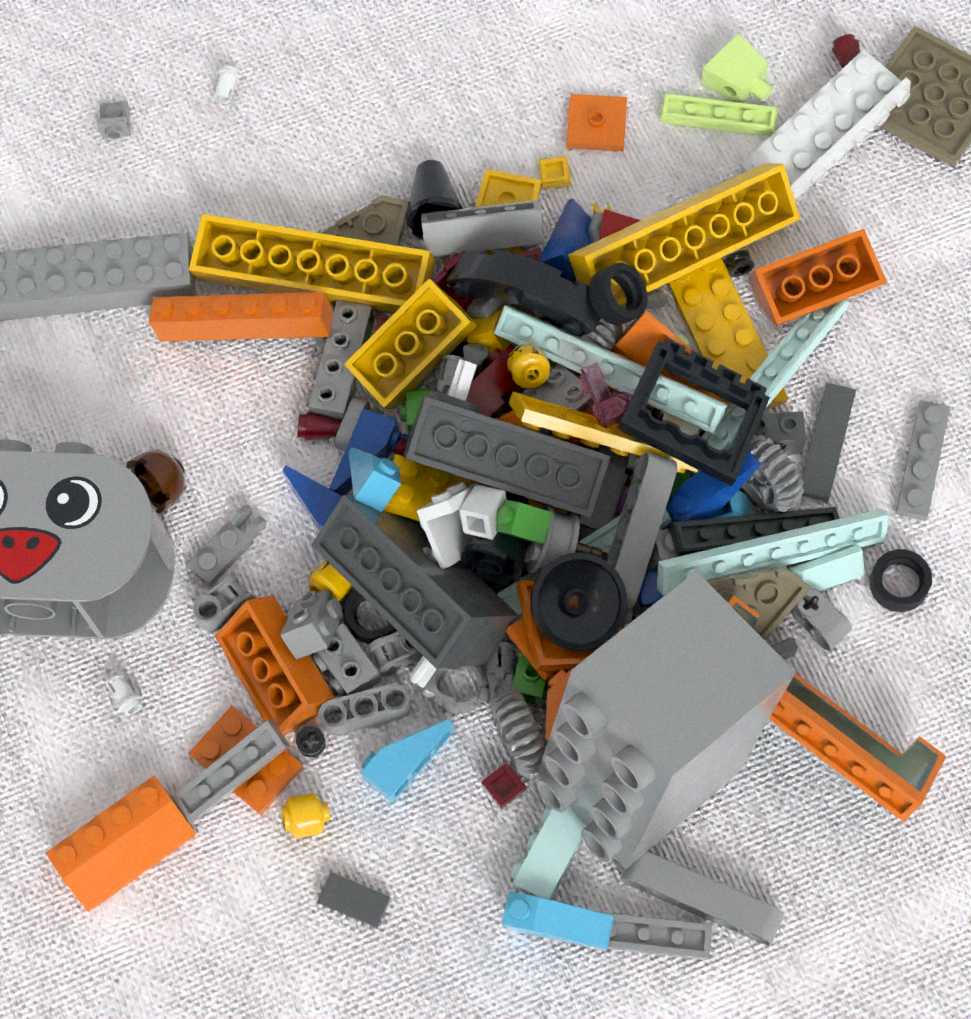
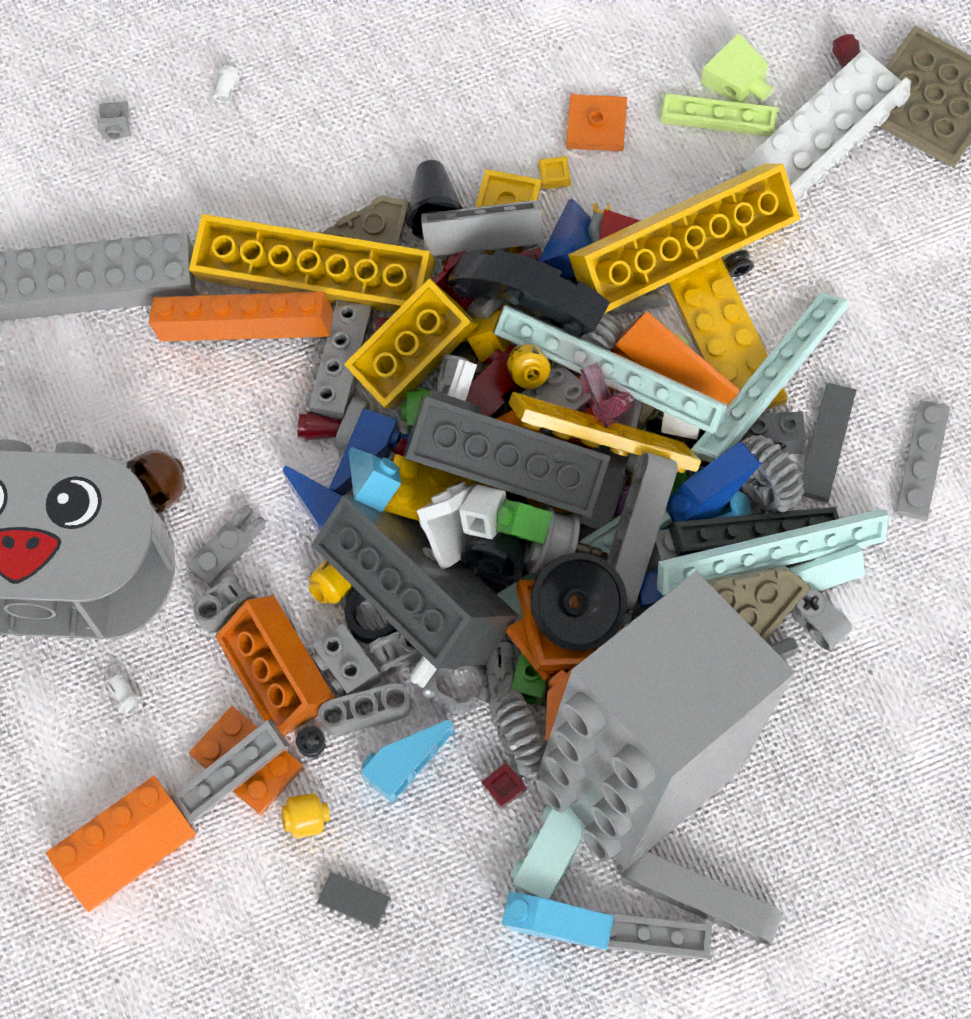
light grey brick [280,588,343,660] -> none
dark grey piece [463,343,488,381] -> none
black tyre [589,263,648,325] -> none
black hinge [617,337,770,486] -> none
orange window [728,595,947,822] -> none
orange slope [748,228,887,326] -> none
black tyre [870,549,932,612] -> none

